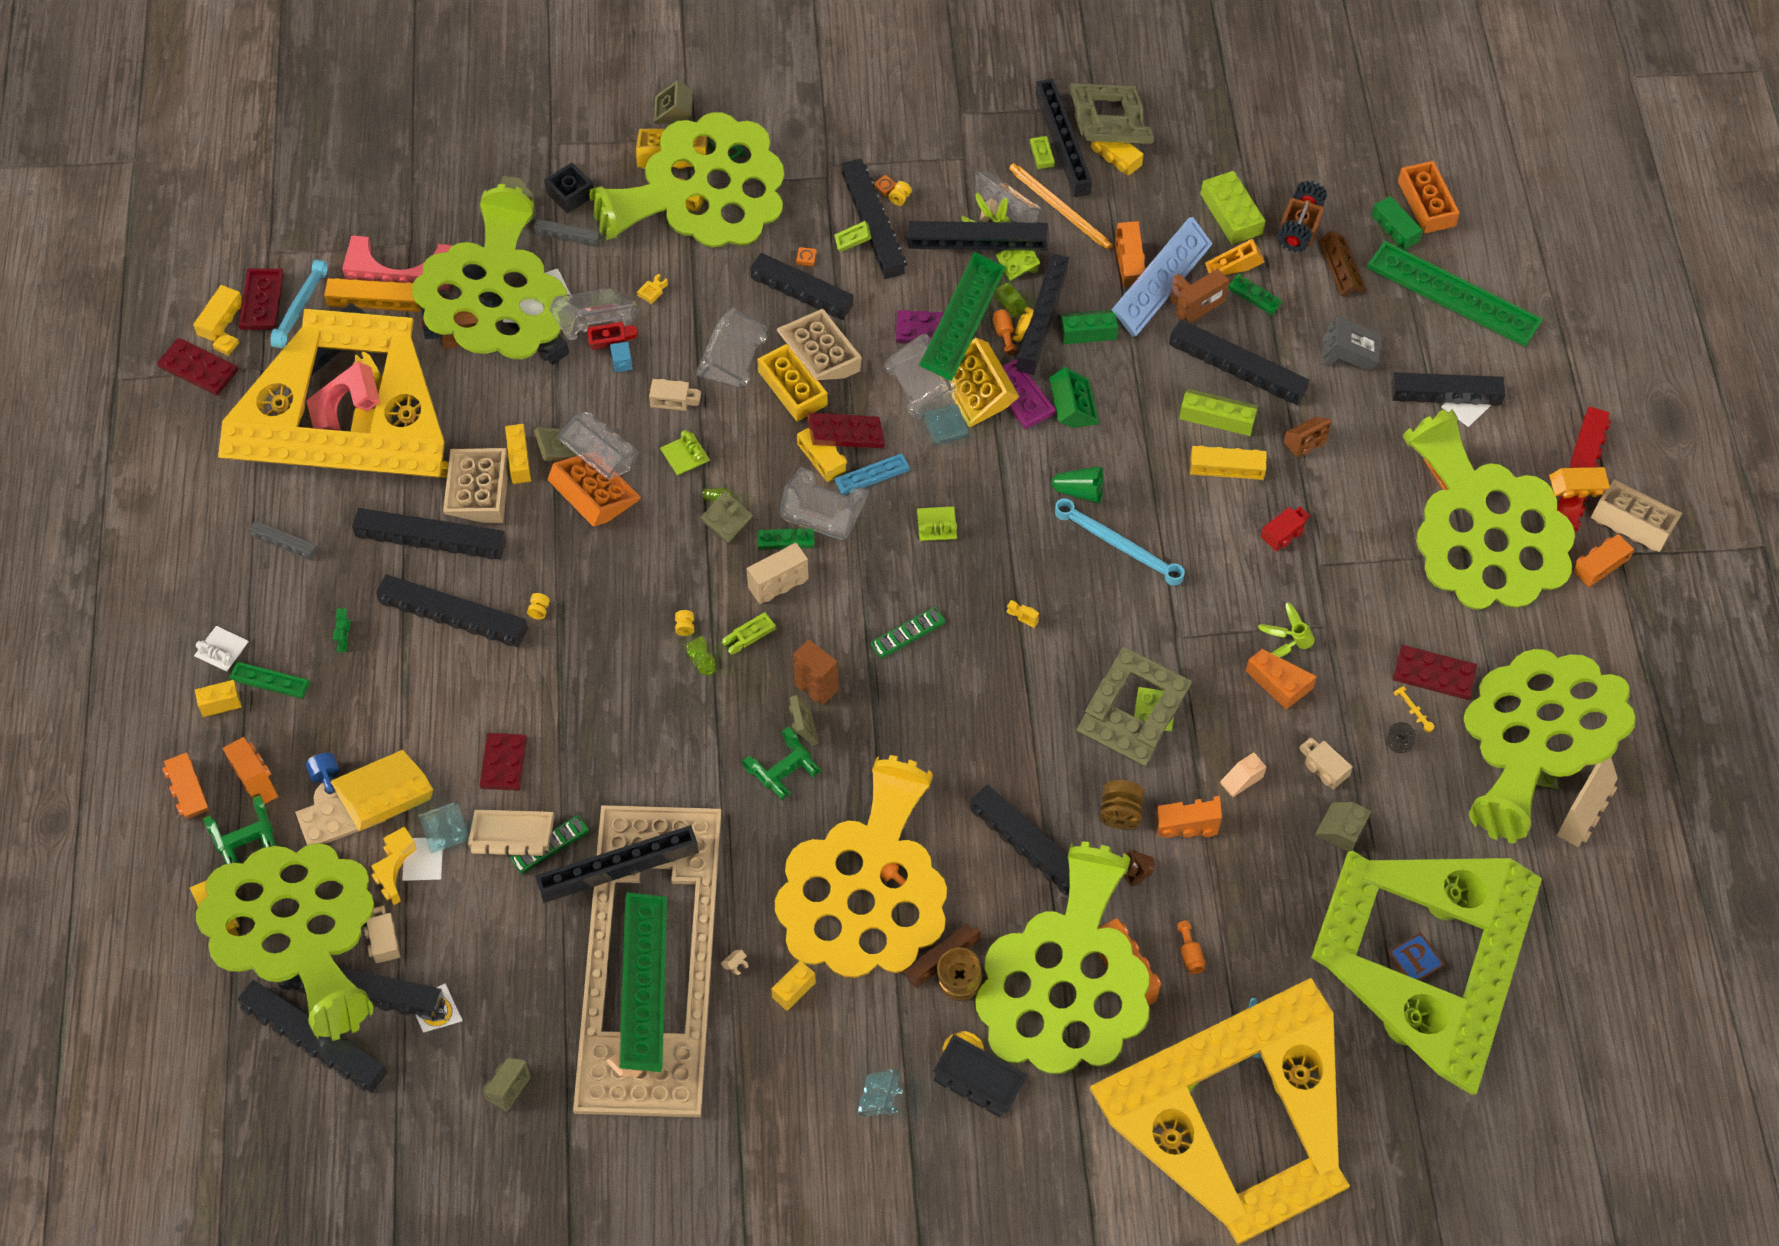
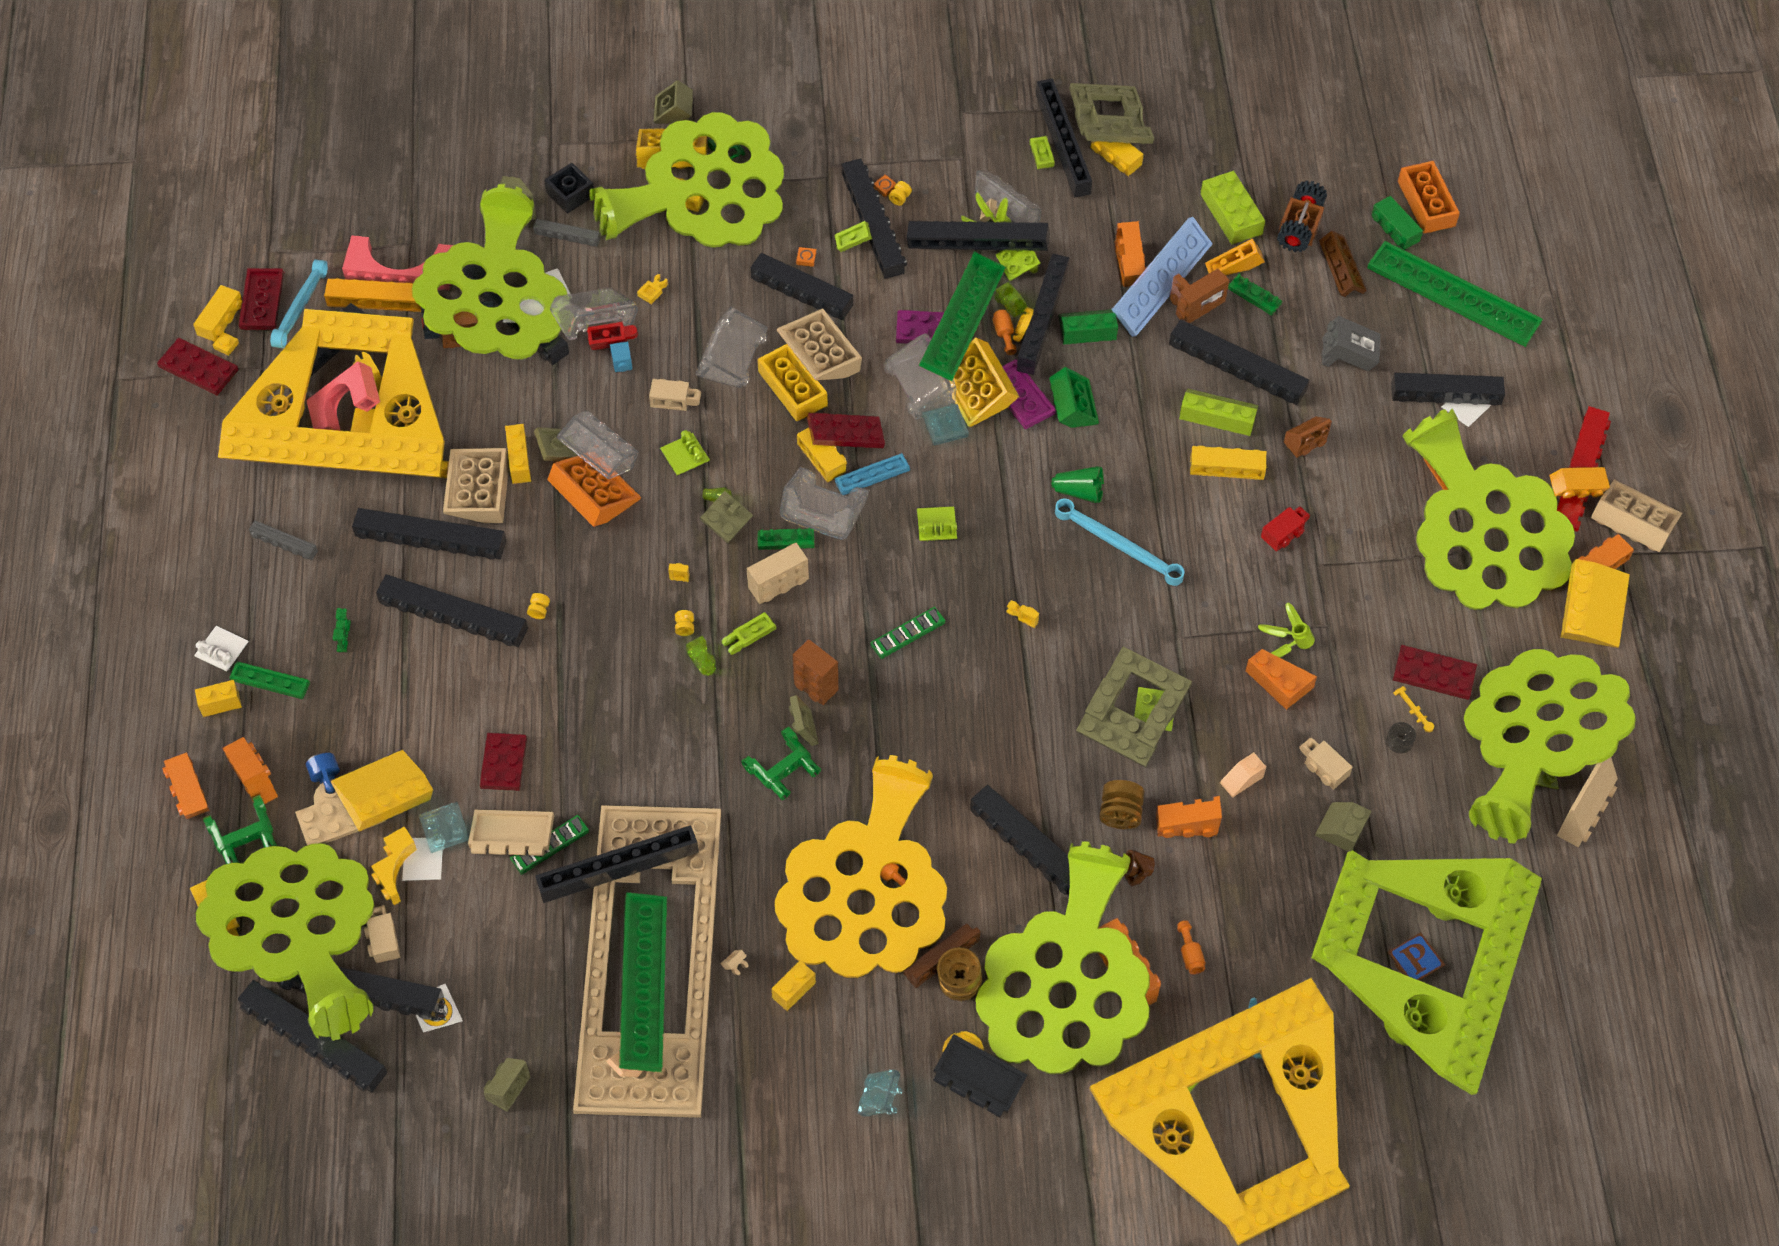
light orange piece [1009,163,1112,250] -> none
none -> yellow plate [668,563,689,582]
none -> yellow slope [1561,559,1630,648]

